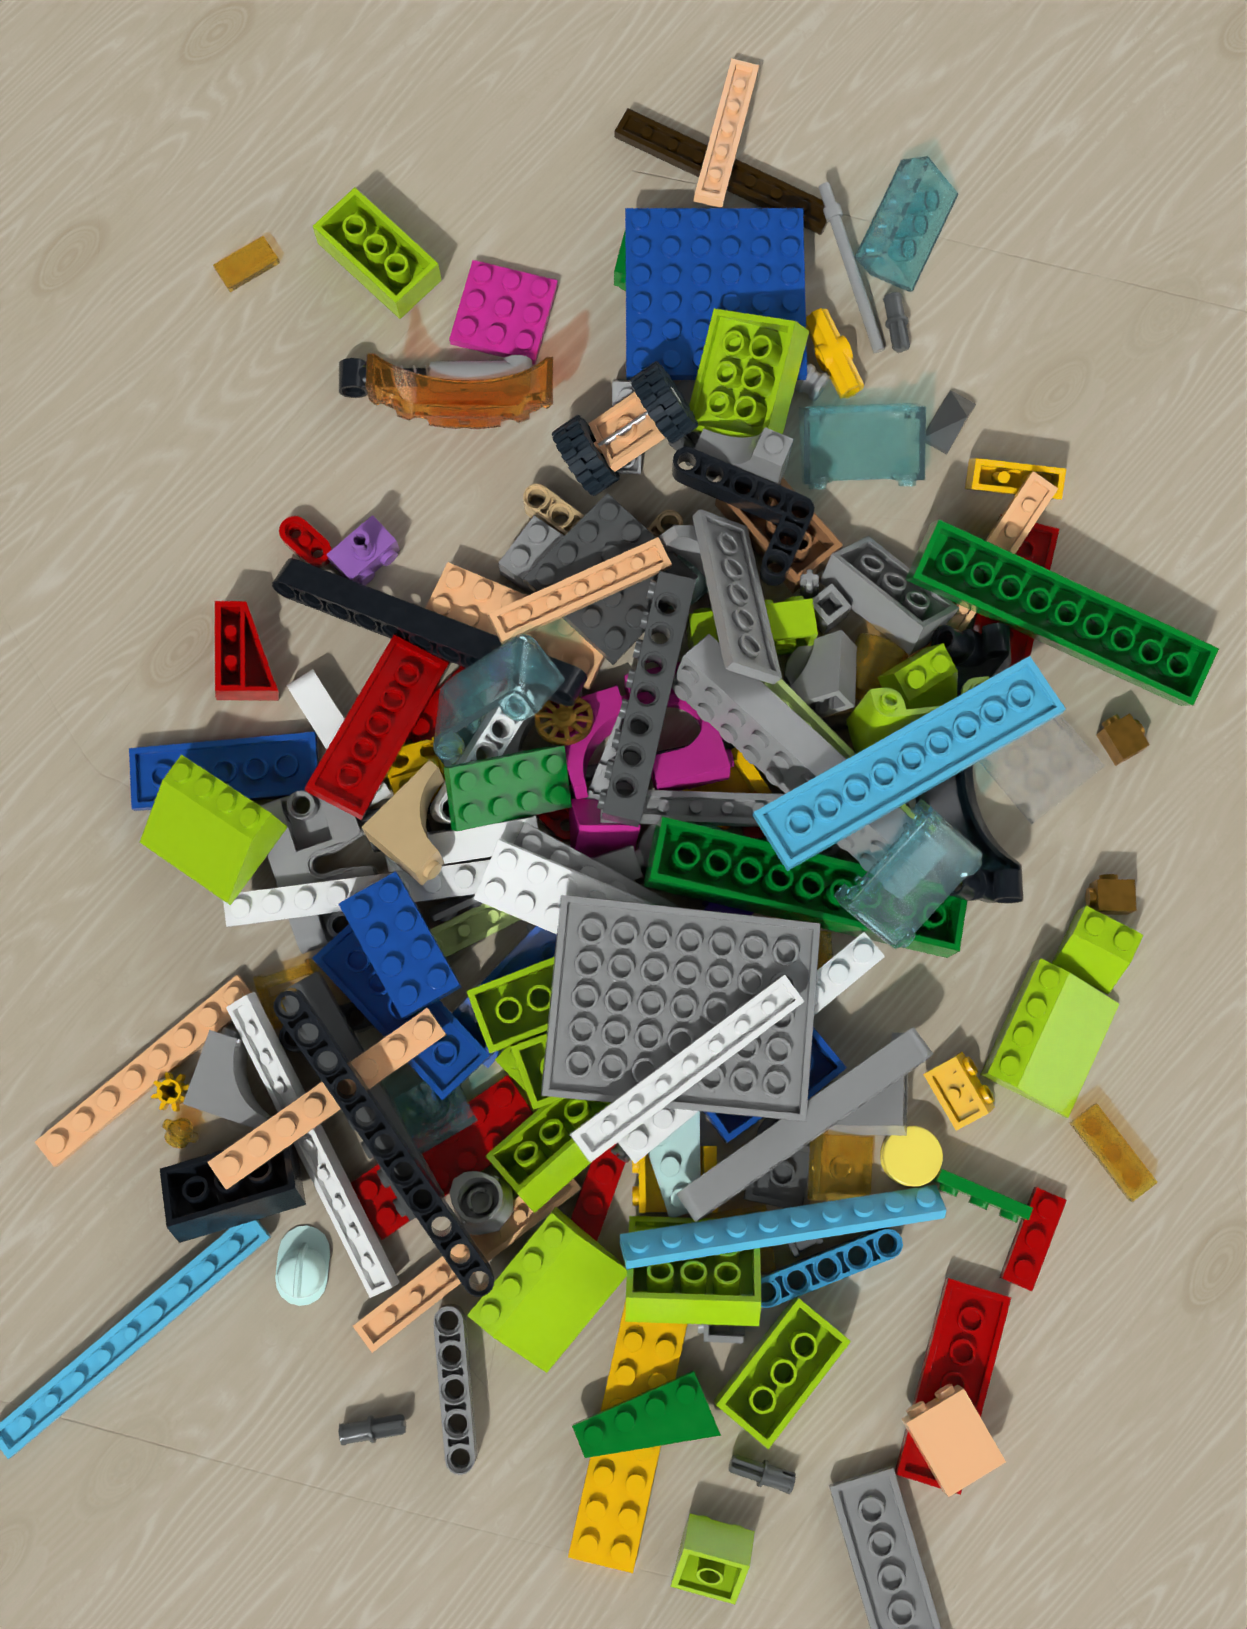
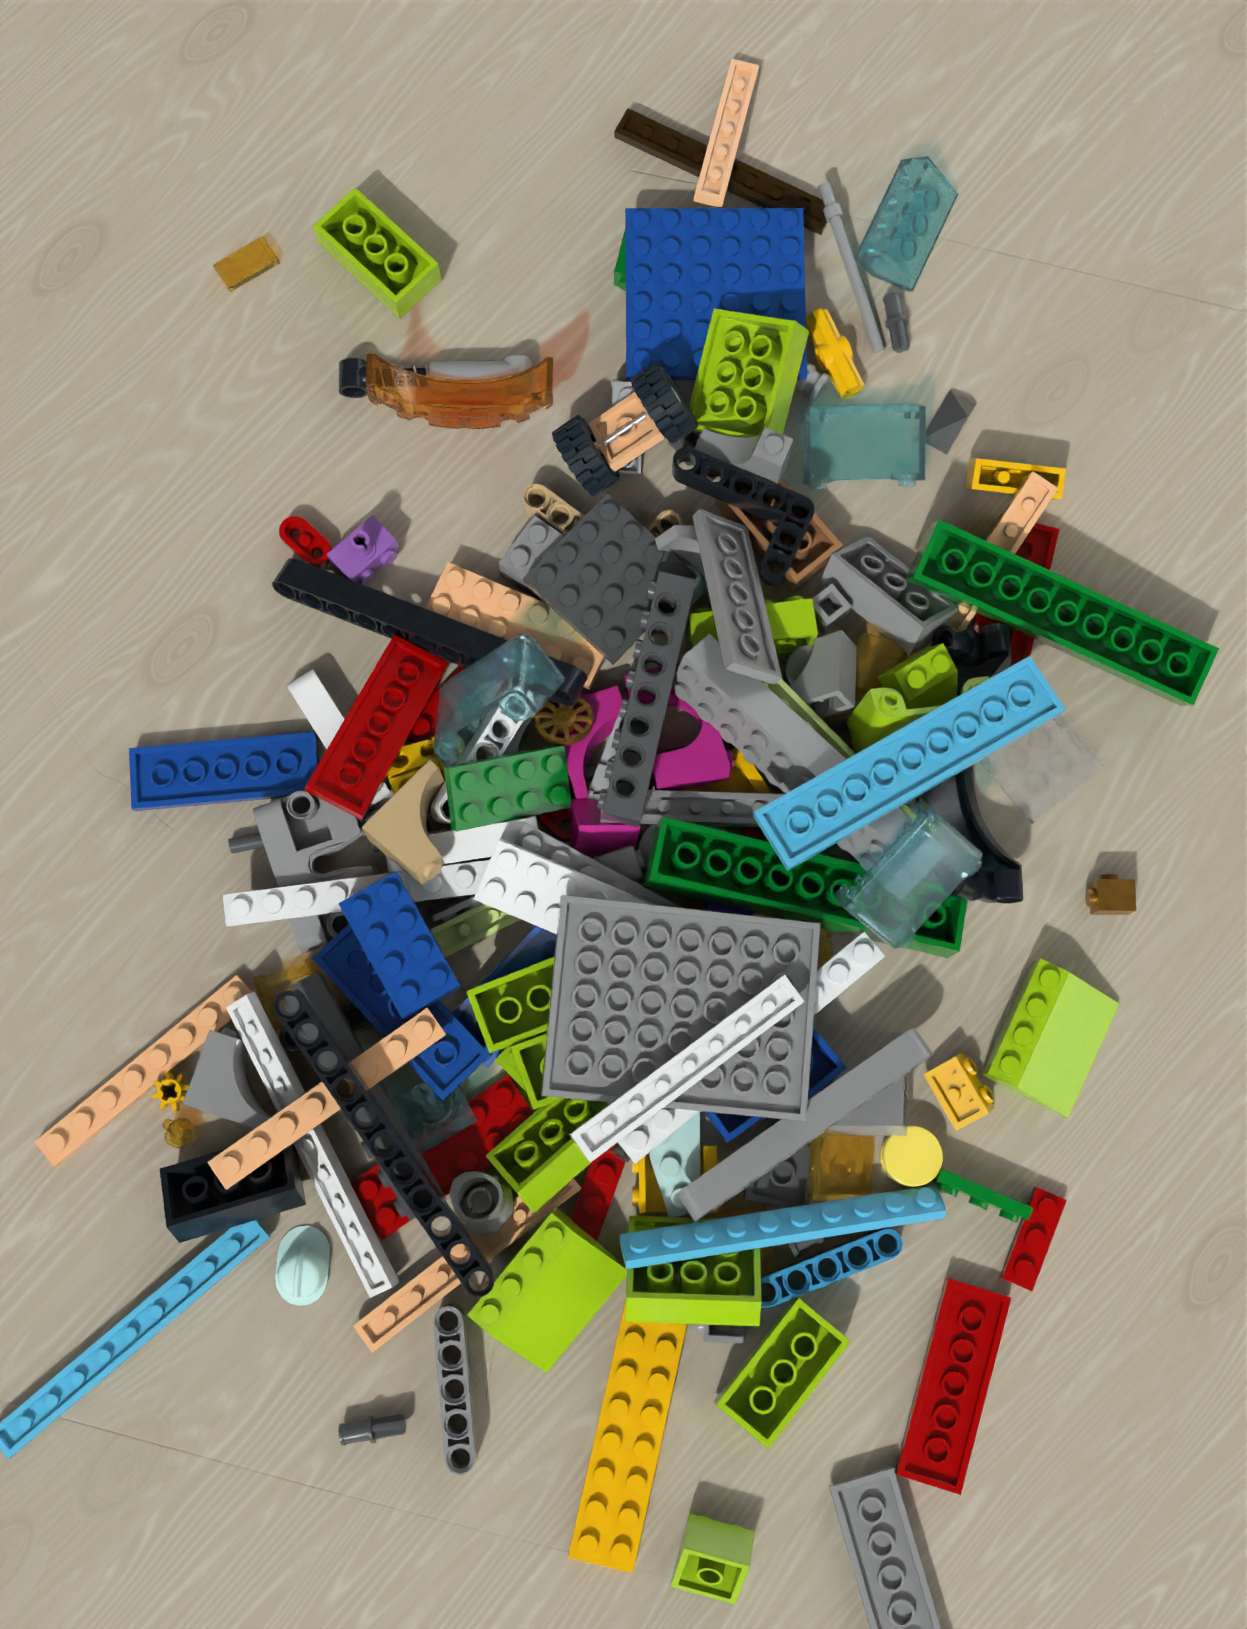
lime slope [139,754,288,906] -> none
red wedge [215,601,279,701] -> none
dark pink plate [449,260,558,365] -> none
light nougat plate [488,537,672,644] -> none
green wing [572,1370,721,1458] -> none
dark grey axle [729,1455,796,1494] -> none
light grey axle [800,569,819,599] -> none
light nougat brick [902,1384,1006,1497] -> none
lime slope [1052,906,1144,995] -> none
clear yellow plate [1069,1103,1158,1202] -> none
pearl gold brick [1096,713,1150,766] -> none

